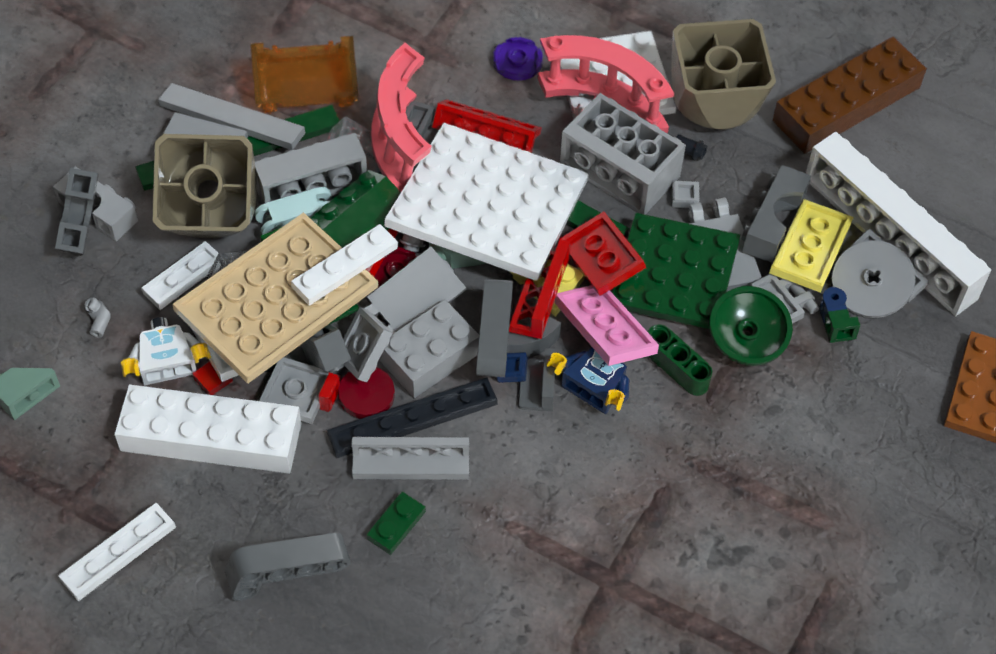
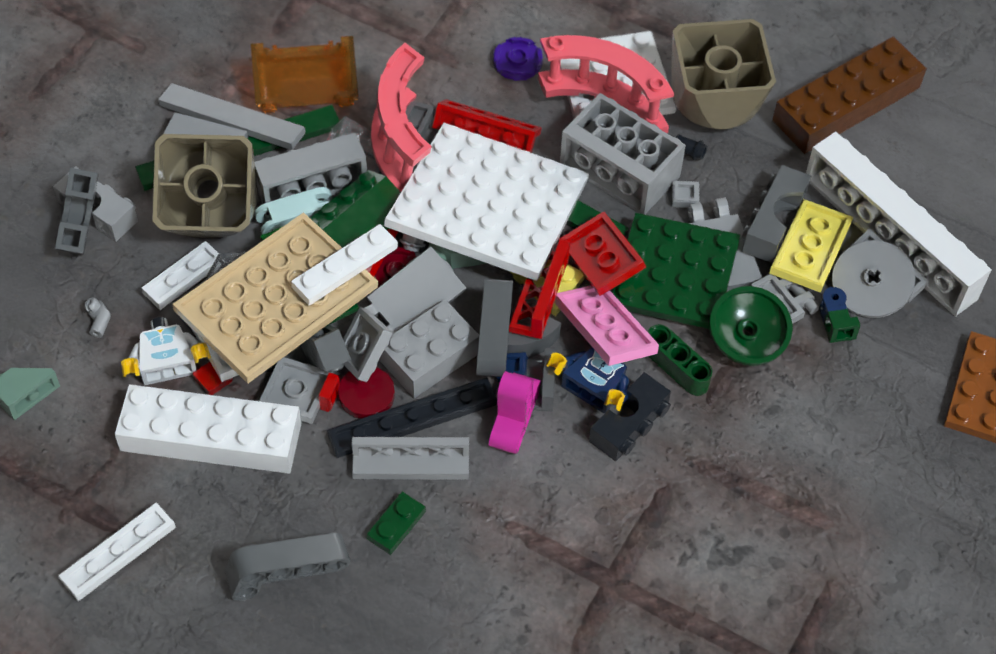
none -> dark pink beam [489,371,541,454]
none -> black arch [589,372,671,461]

